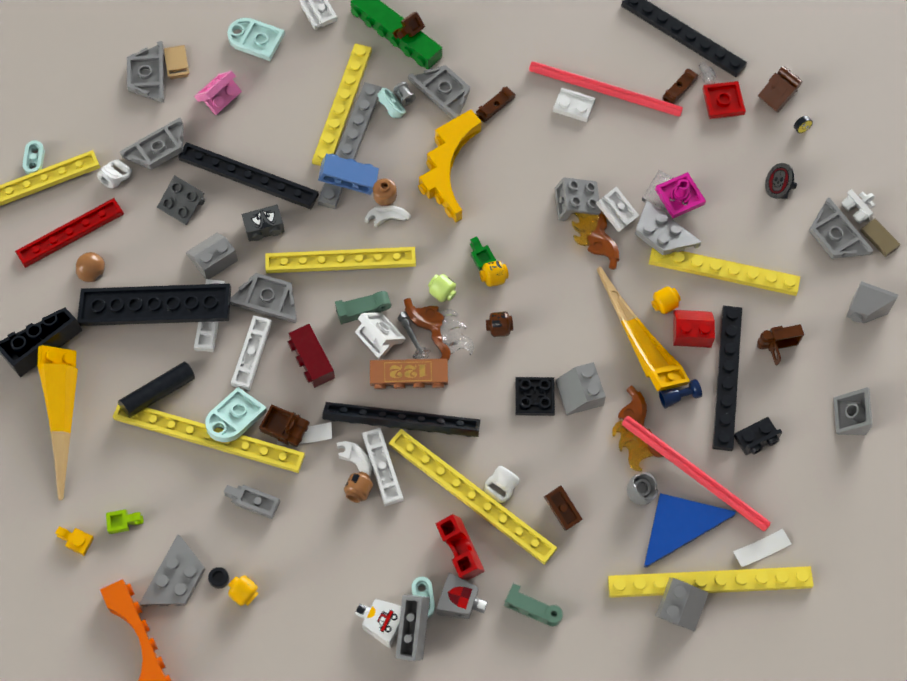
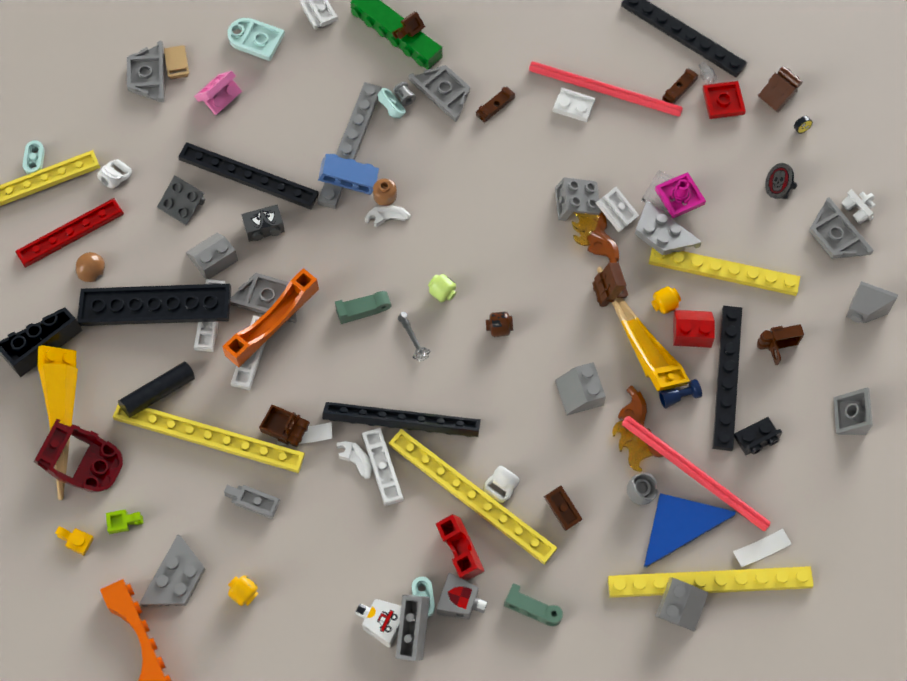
light grey wing [120,118,183,170] -> none
light aqua plate [205,387,267,442] -> none
black tile [208,567,229,589] -> none
light yellow plate [265,247,416,273] -> none
dark red brick [287,324,335,388] -> none
light yellow plate [312,43,372,166] -> none
medium nougat head [344,472,373,503] -> none
white bracket [355,312,406,359] -> none
nougat brick [370,359,448,389] -> none
piece [404,298,474,360] -> none
yellow arch [418,109,481,222] -> none
green plate [470,236,496,271] -> none
yellow head [479,261,509,287] -> none
black tile [515,377,555,416] -> none
dark tan tile [860,218,901,257] -> none
none -> dark red slope [34,419,123,492]
none -> orange arch [222,268,319,367]
none -> reddish brown piece [592,263,628,307]

